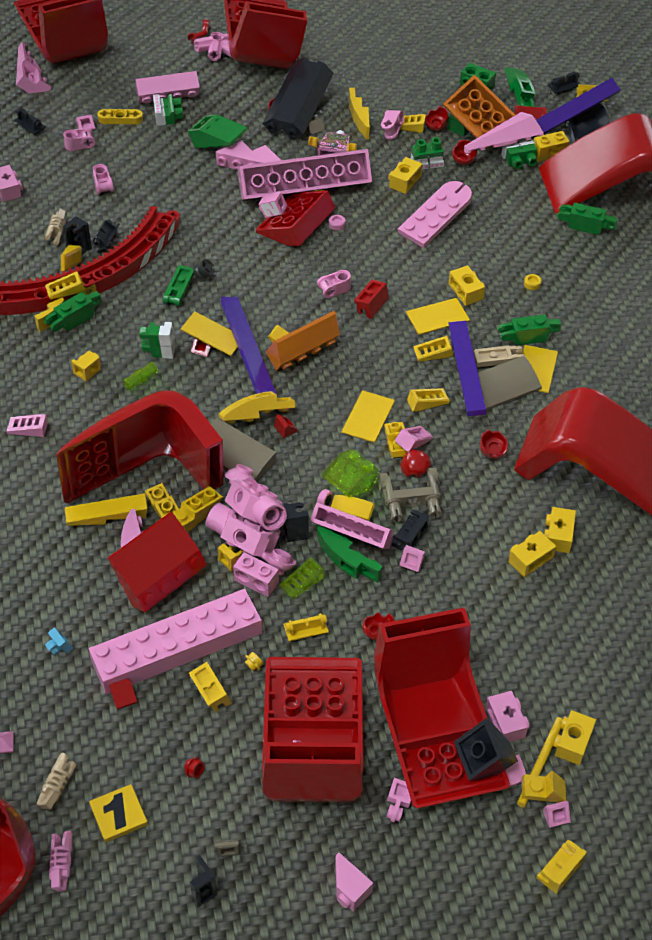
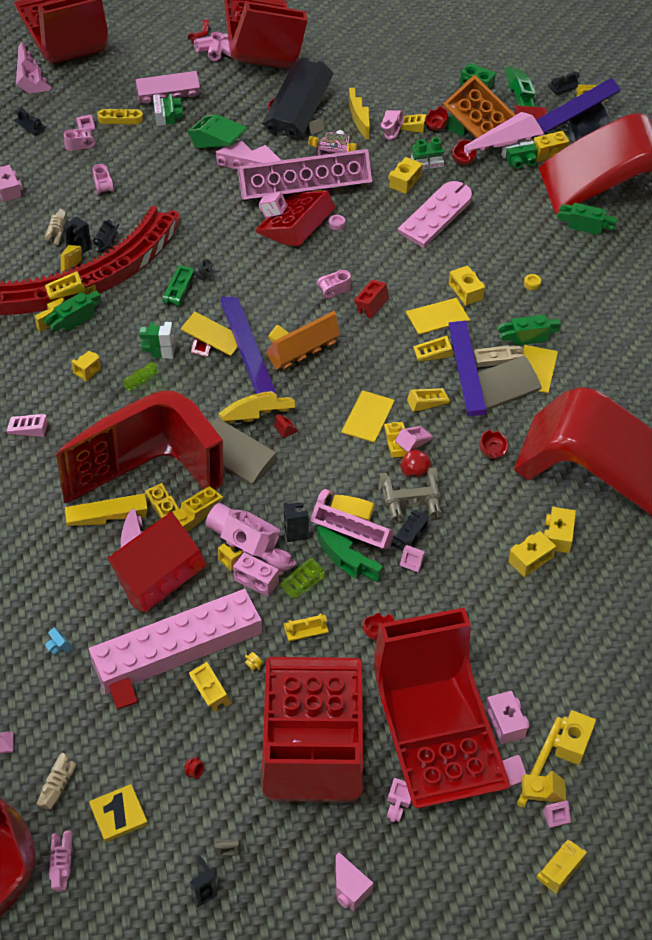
bright pink brick [225,464,287,531] -> none
clear neon green slope [321,449,380,497] -> none
black slope [454,719,518,781] -> none

